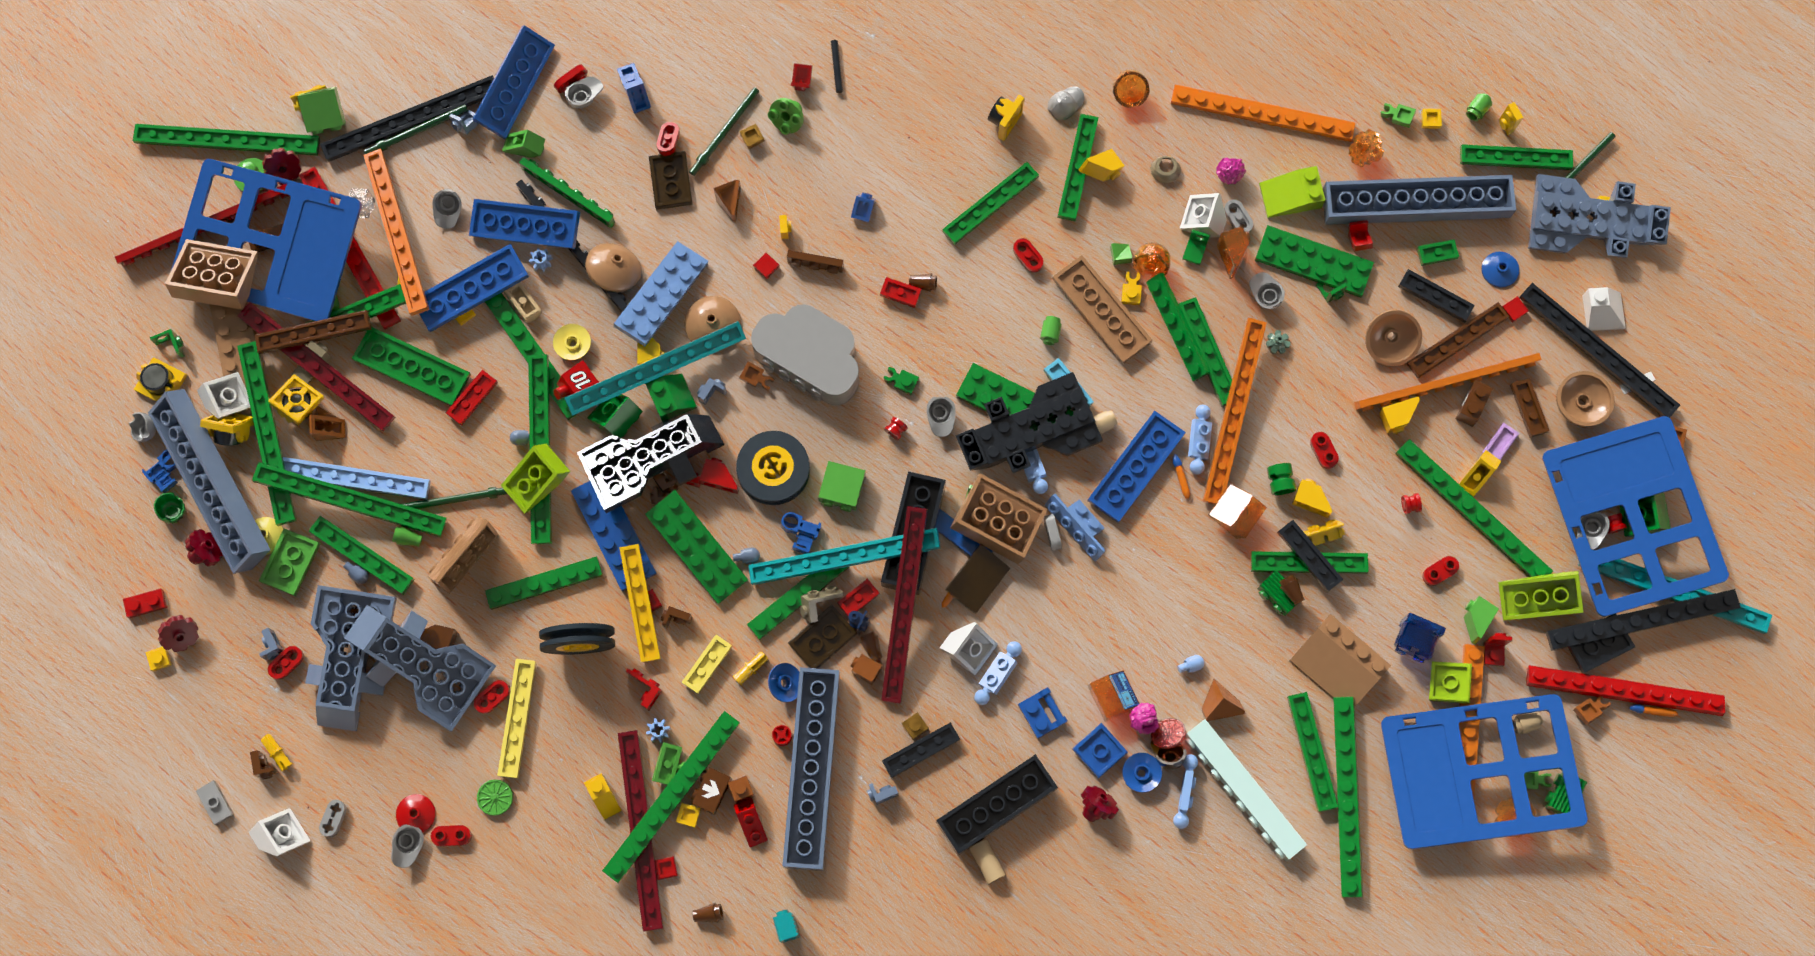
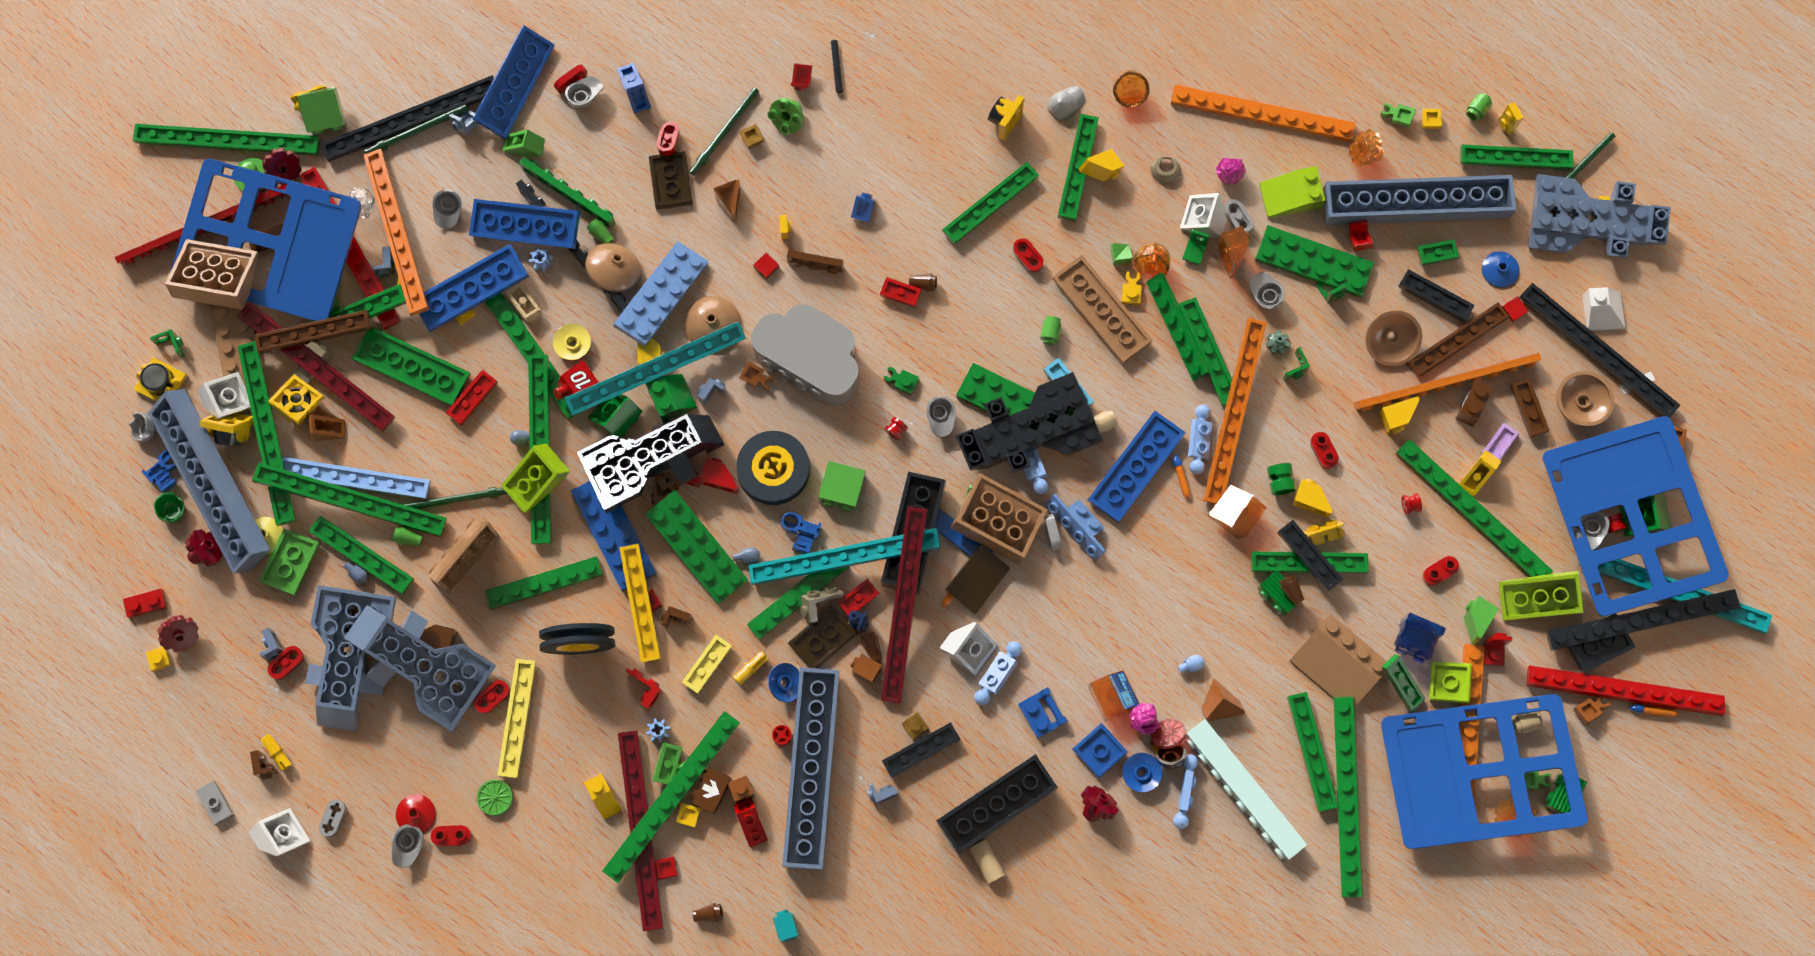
none -> sand blue bracket [372,246,395,277]
none -> bright green cone [587,218,614,243]
none -> green bracket [1283,347,1310,381]
none -> green plate [1382,654,1426,712]

